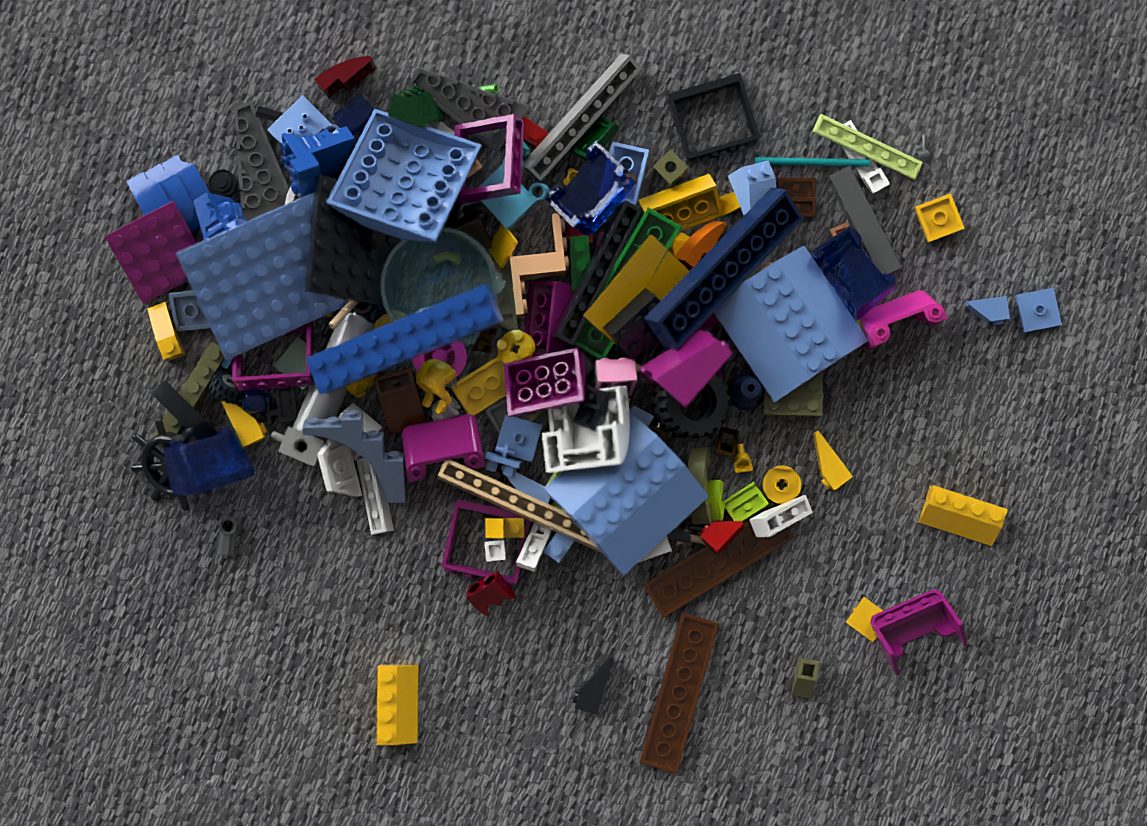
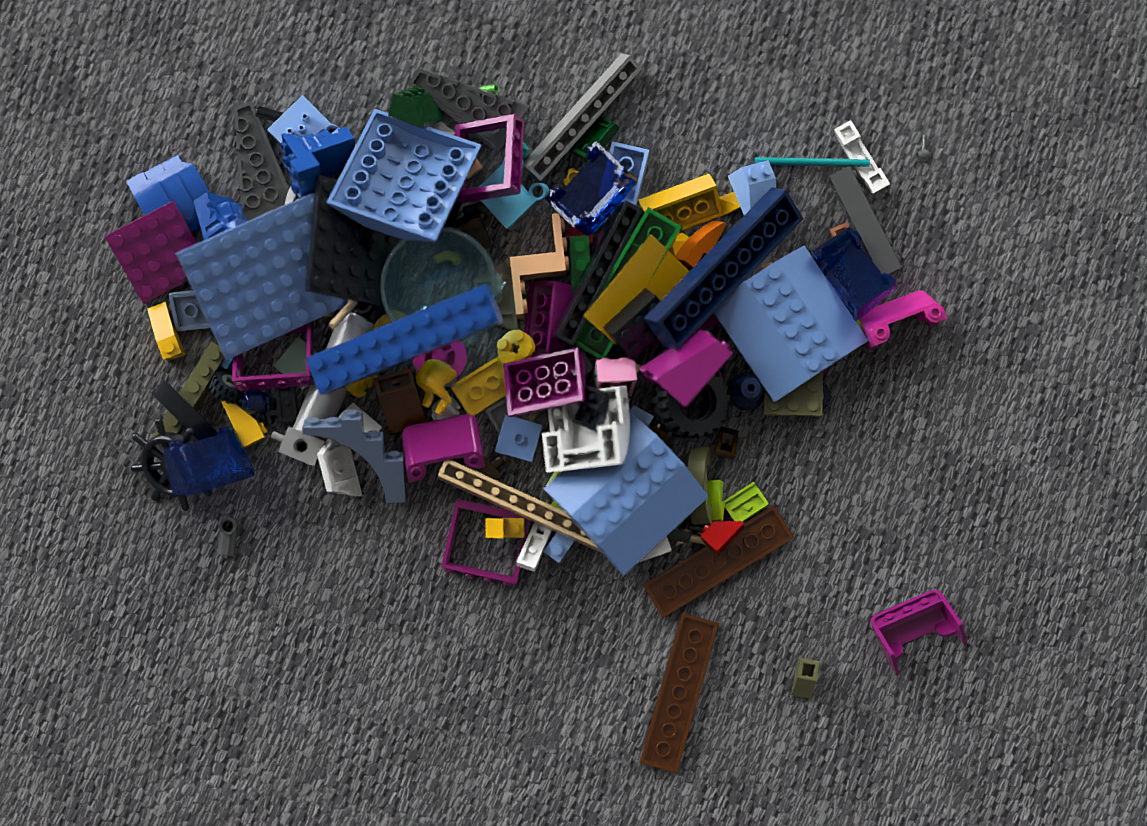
black plate [208,169,238,197] -> none
dark red slope [314,56,376,99] -> none
clear blue brick [332,94,374,136] -> none
white slope [357,458,394,535] -> none
yellow slope [377,665,419,745] -> none
dark red piece [466,571,516,617] -> none
dark brown hips [470,325,498,353] -> none
medium blue hips [485,443,521,477] -> none
white plate [485,540,506,561] -> none
yellow piece [488,224,518,268] -> none
light blue slope [501,465,551,504] -> none
red plate [522,116,549,148] -> none
black slope [572,656,613,714] -> none
olive piece [652,150,688,189] -> none
black window [667,73,760,164] -> none
yellow piece [734,444,753,473] -> none
white slope [749,495,813,537] -> none
yellow plate [762,465,801,504] -> none
reddish brown slope [777,177,816,217] -> none
yellowish green tile [812,114,923,180] -> none
yellow slope [813,430,853,491] -> none
yellow piece [846,597,883,642] -> none
yellow plate [914,193,965,243] -> none
yellow slope [918,485,1008,546] -> none
medium blue slope [965,296,1010,326] -> none
medium blue plate [1015,288,1062,333] -> none

